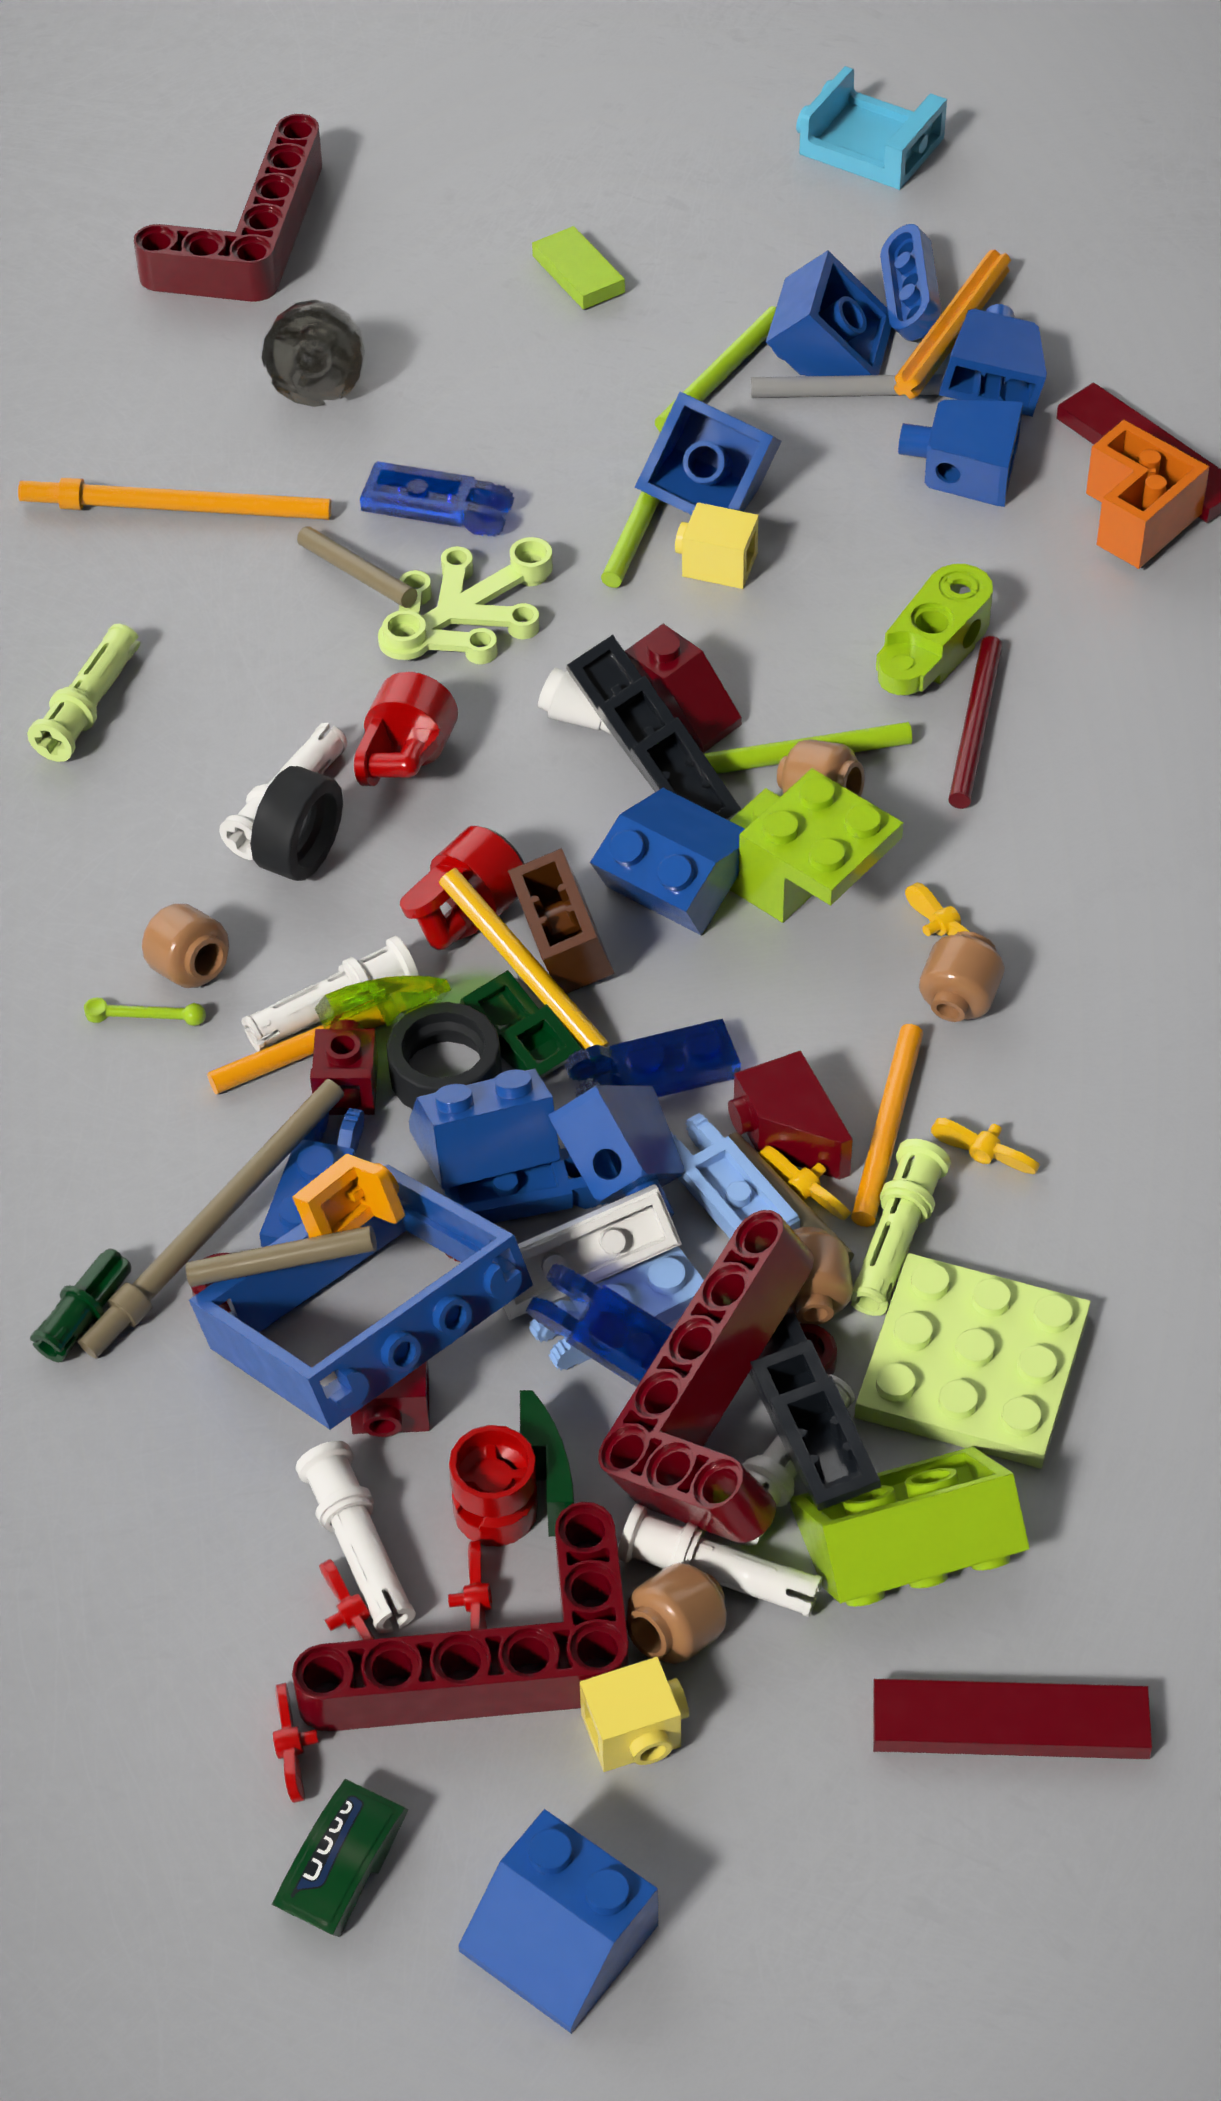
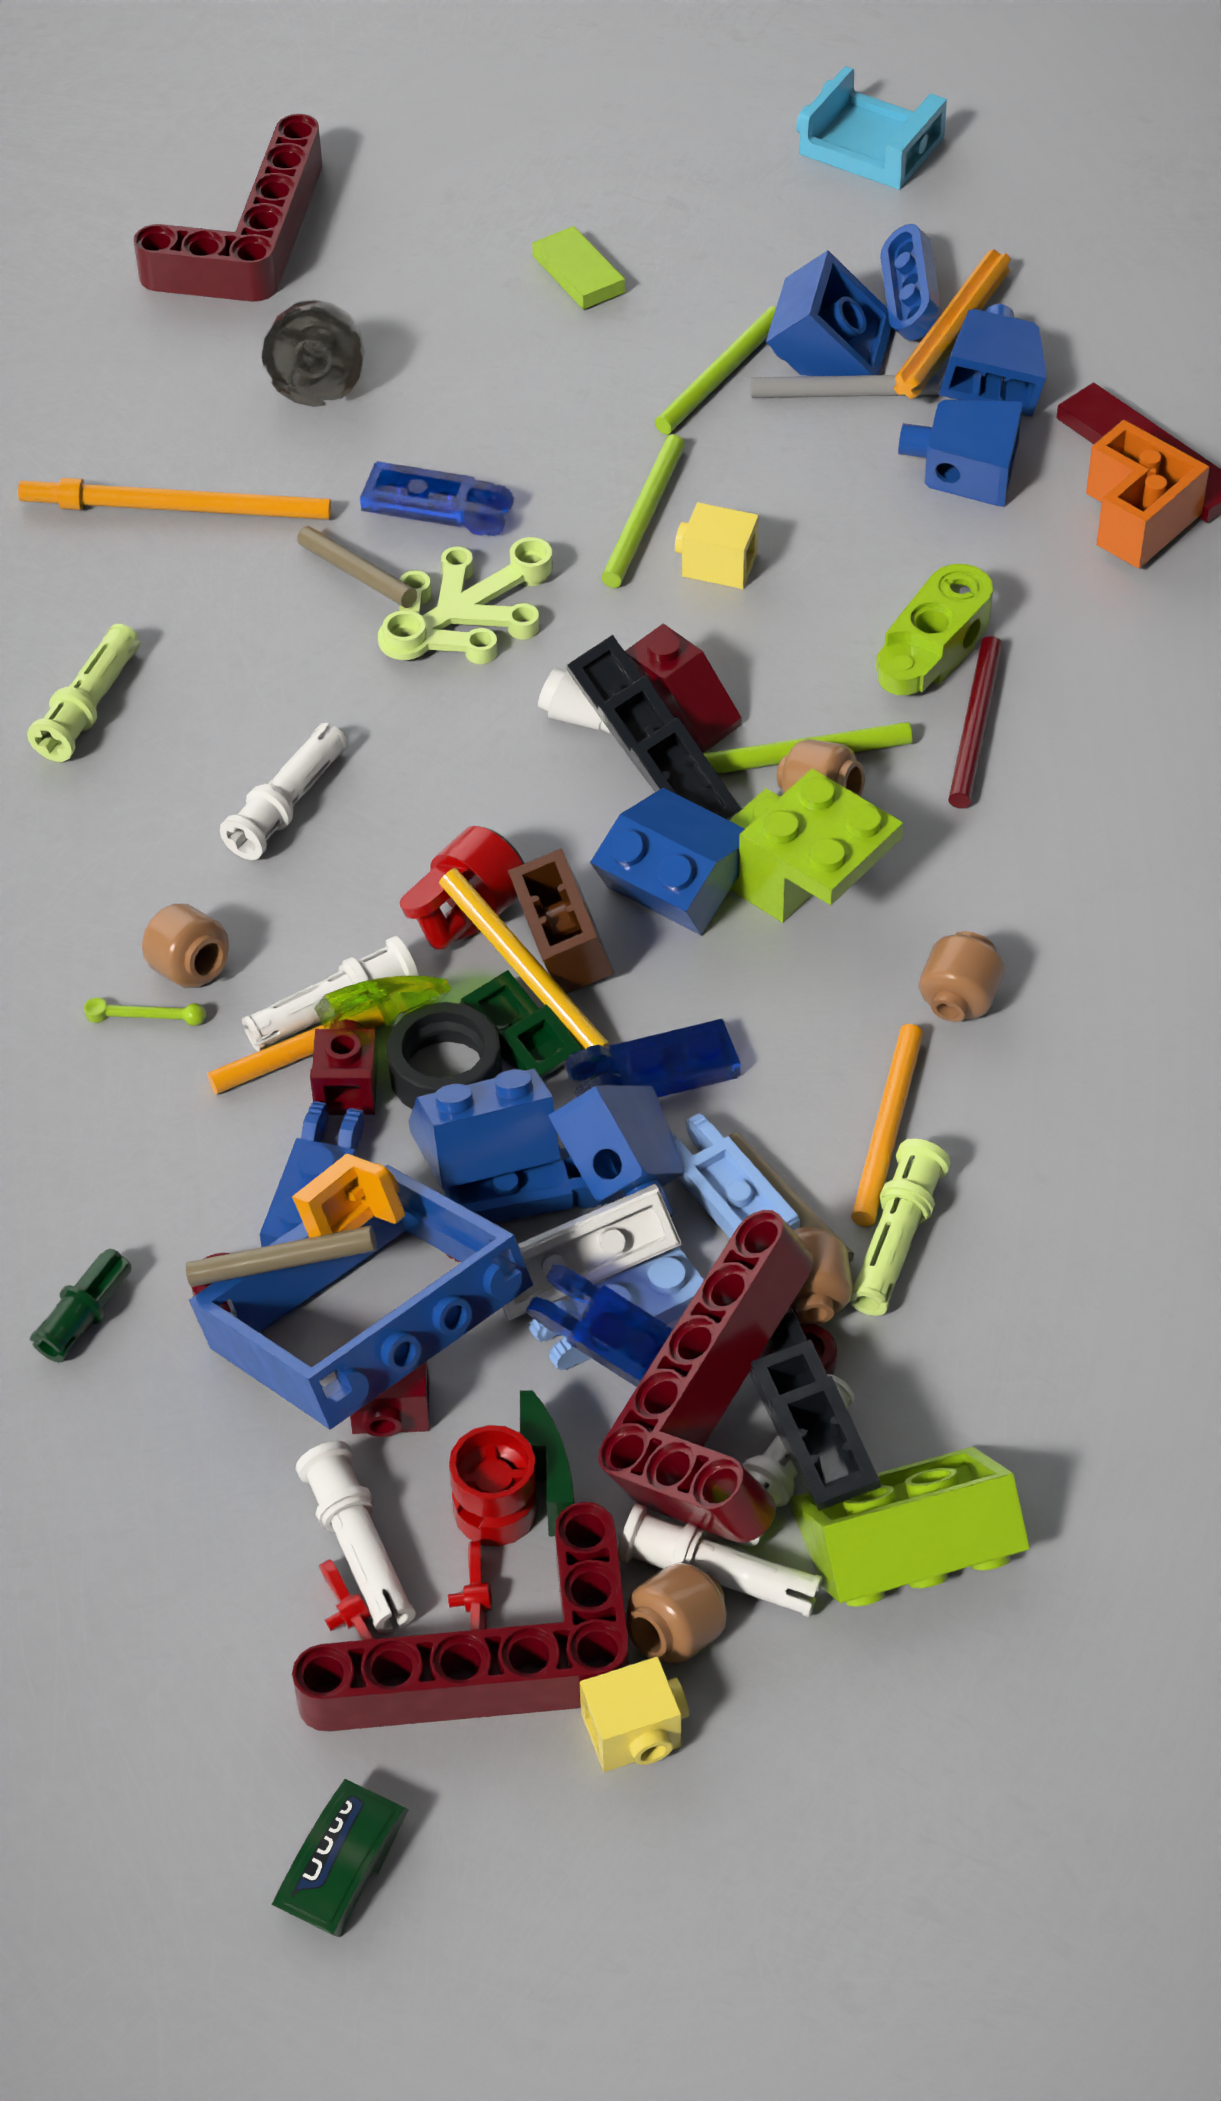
dark tan bar [78,1079,344,1359] -> none
black tyre [250,766,343,881] -> none
red piece [273,1683,319,1803] -> none
red piece [354,672,458,786] -> none
blue slope [458,1809,658,2034] -> none
blue slope [634,391,782,515] -> none
dark red slope [728,1050,853,1180] -> none
yellow piece [759,1146,851,1220] -> none
yellowish green plate [854,1253,1091,1469] -> none
dark red tile [873,1679,1152,1759] -> none
yellow piece [905,882,970,936] -> none
yellow piece [931,1118,1040,1174] -> none

